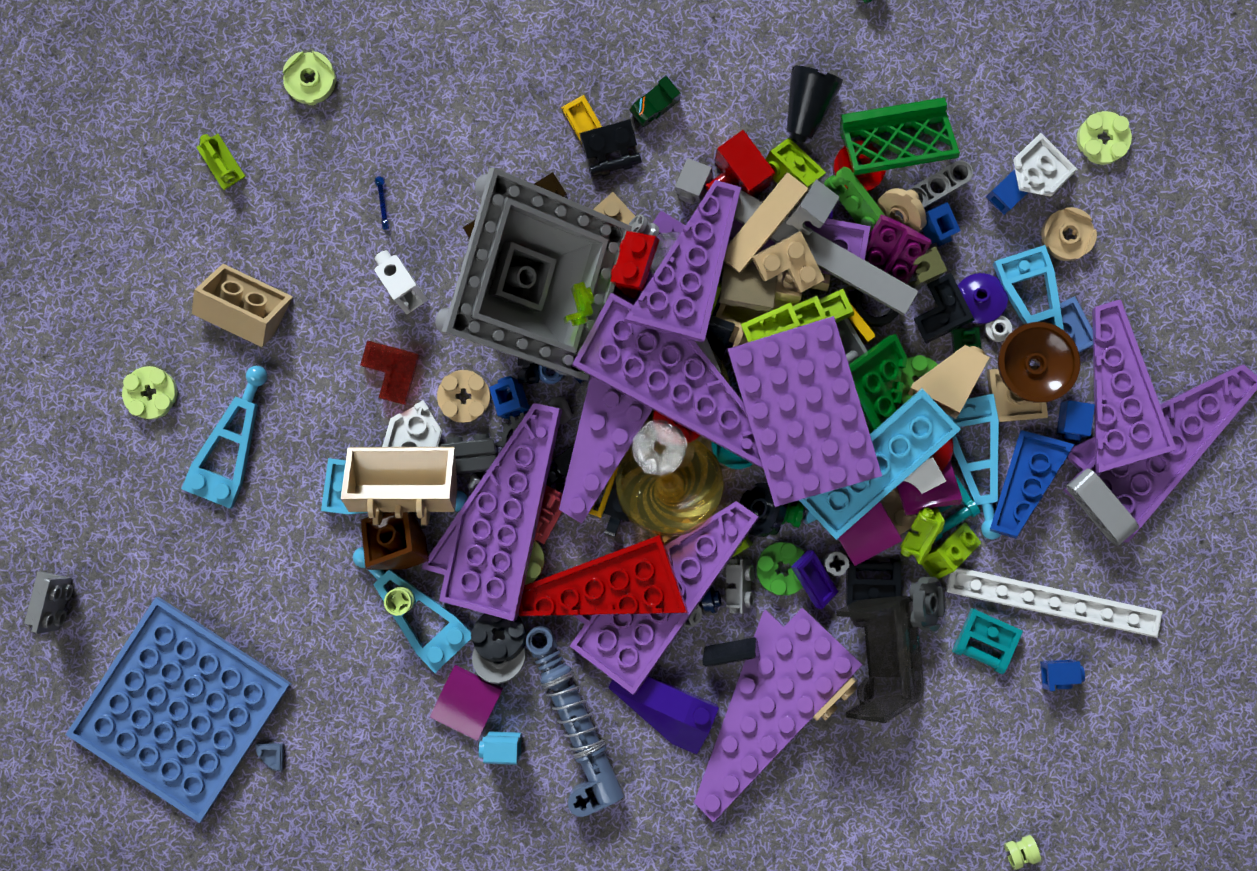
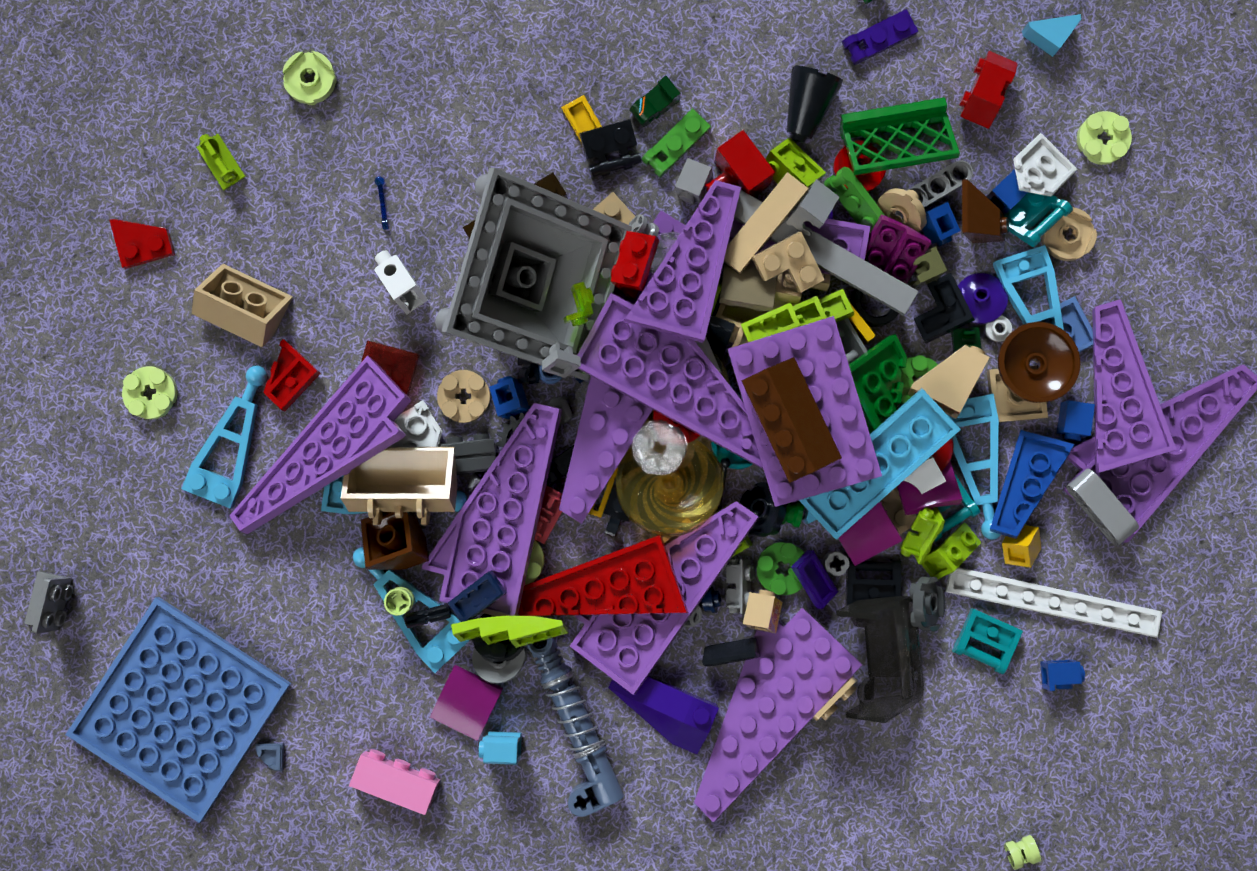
none -> red wing [109,219,175,269]
none -> medium lavender wing [229,356,412,534]
none -> red wing [263,339,321,412]
none -> bright pink brick [349,749,440,815]
none -> black piece [404,604,451,628]
none -> dark blue plate [448,570,507,622]
none -> lime slope [451,616,568,648]
none -> light grey tile [542,342,581,378]
none -> bright green plate [641,108,711,178]
none -> black hinge [715,458,731,511]
none -> reddish brown slope [741,357,842,483]
none -> tan brick [743,590,783,633]
none -> dark purple plate [842,9,918,65]
none -> red brick [959,51,1018,129]
none -> reddish brown slope [962,179,1009,243]
none -> yellow panel [1002,525,1041,568]
none -> teal plate [1005,192,1073,247]
none -> medium azure slope [1022,14,1081,57]

